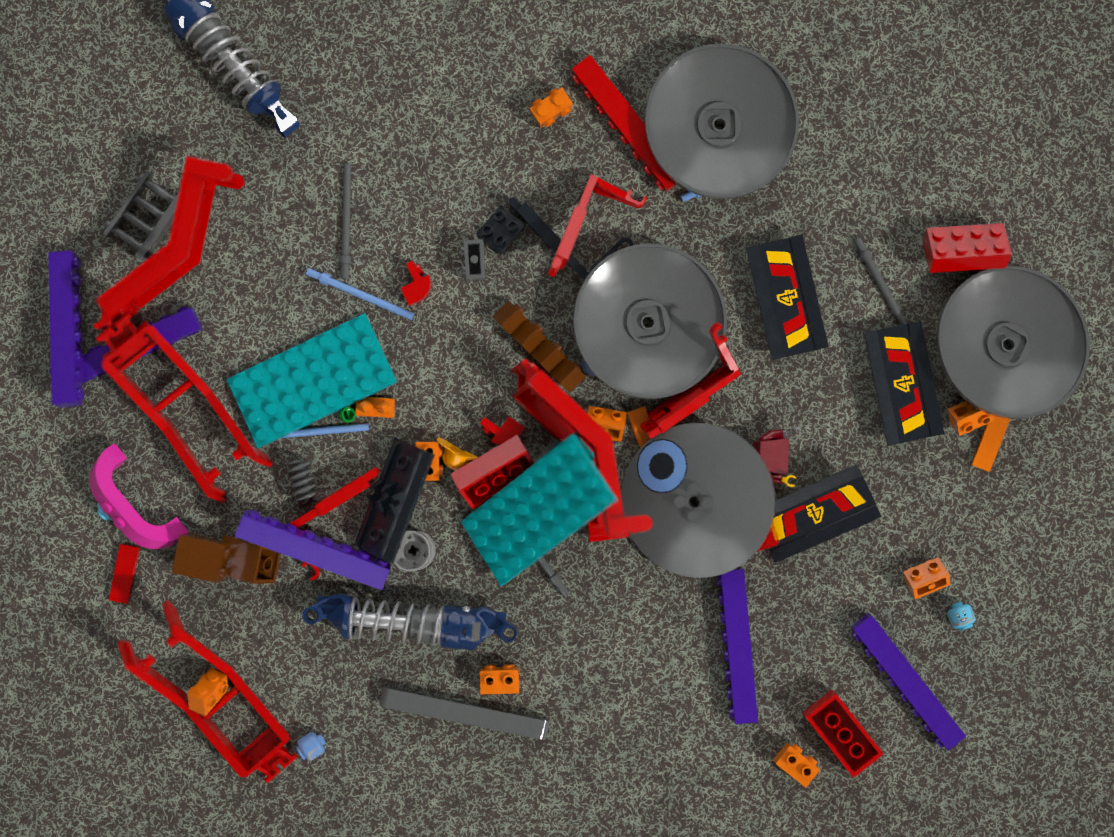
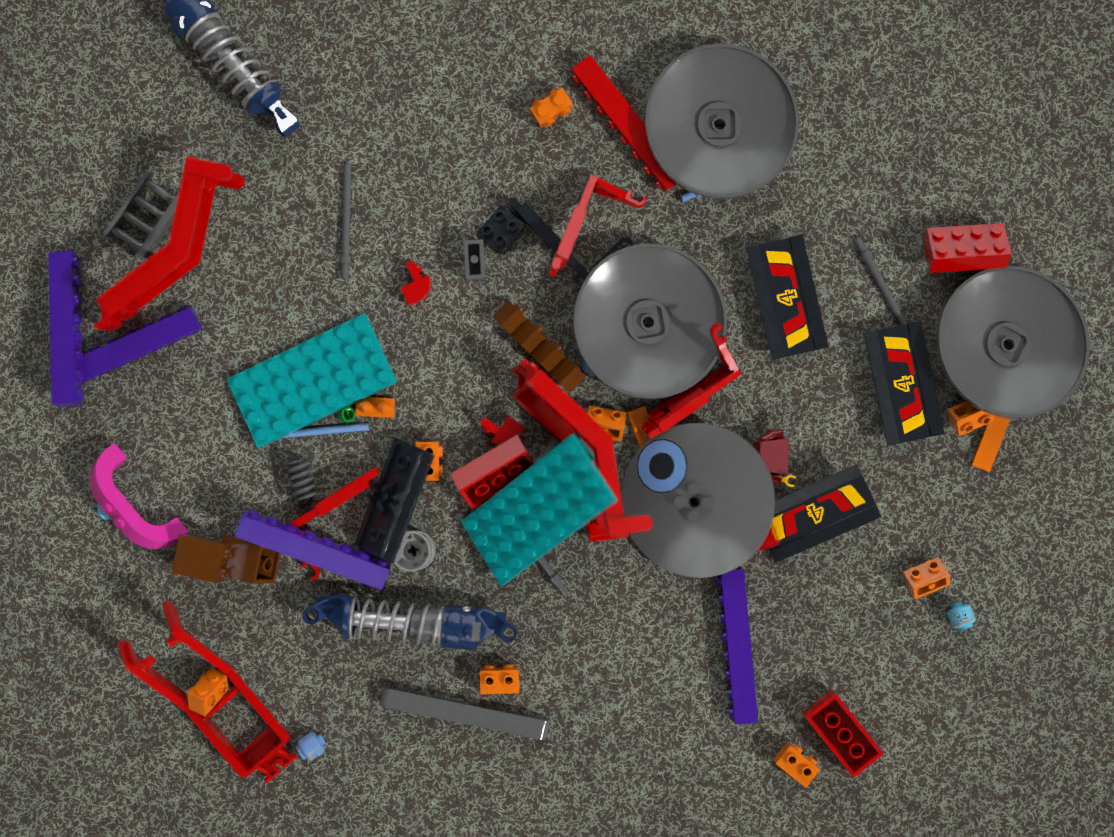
red piece [96,312,273,504] -> none
red tile [109,544,140,604] -> none
medium blue bar [306,268,414,321] -> none
light orange piece [436,437,478,471] -> none
dark purple brick [851,613,966,751] -> none

